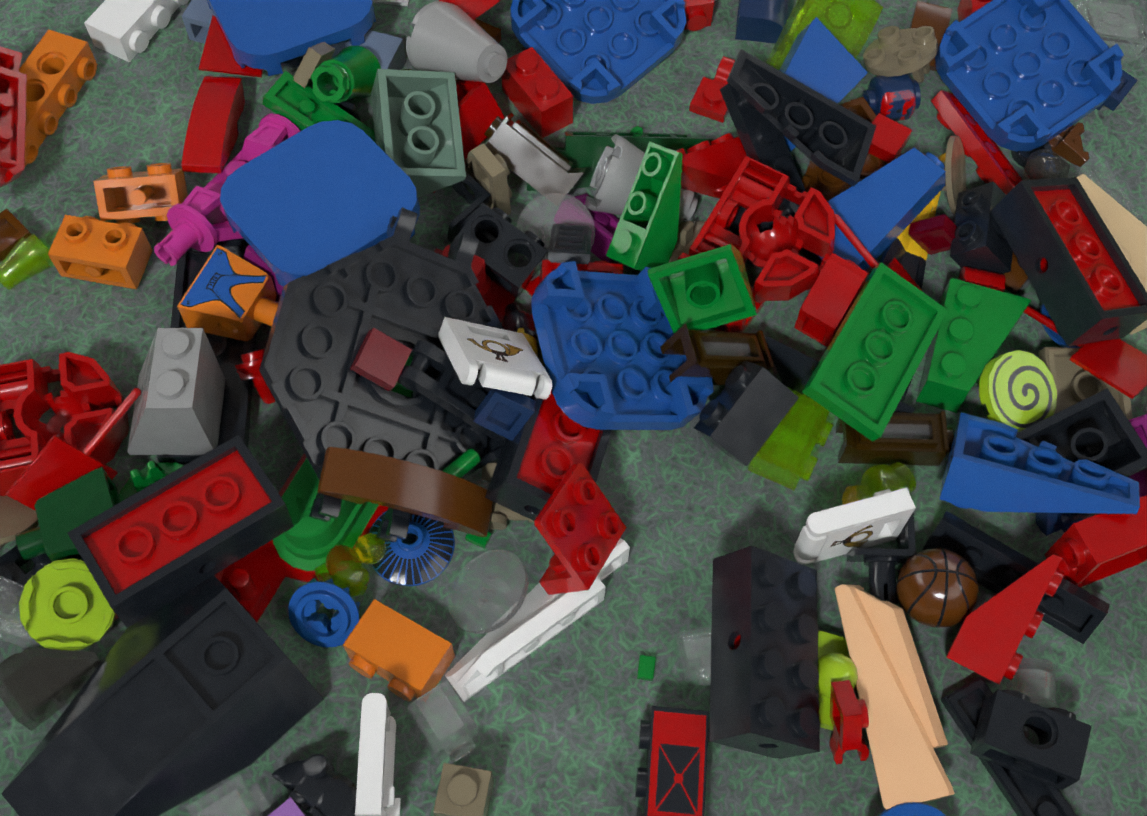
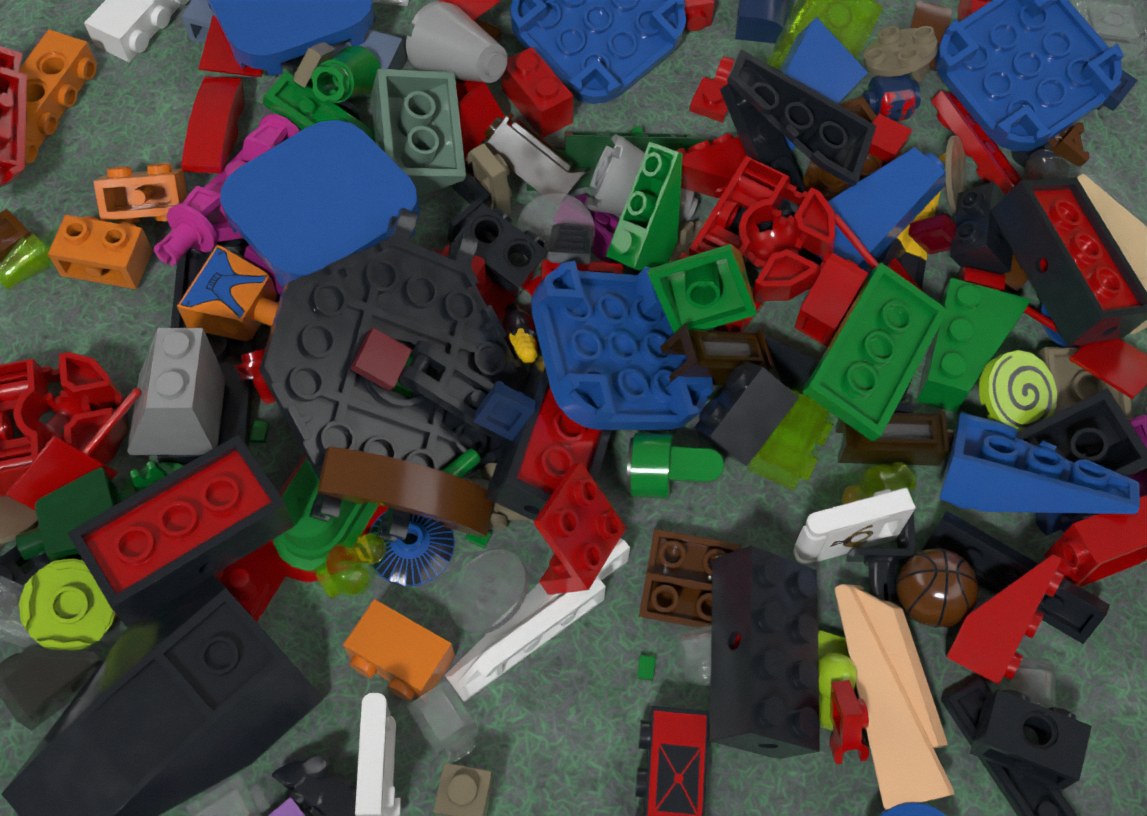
blue gear [288,578,361,647] -> none
white container [438,317,552,399] -> none
none -> green piece [250,420,270,443]
none -> green piece [627,433,724,499]
none -> reddish brown slope [639,529,741,630]

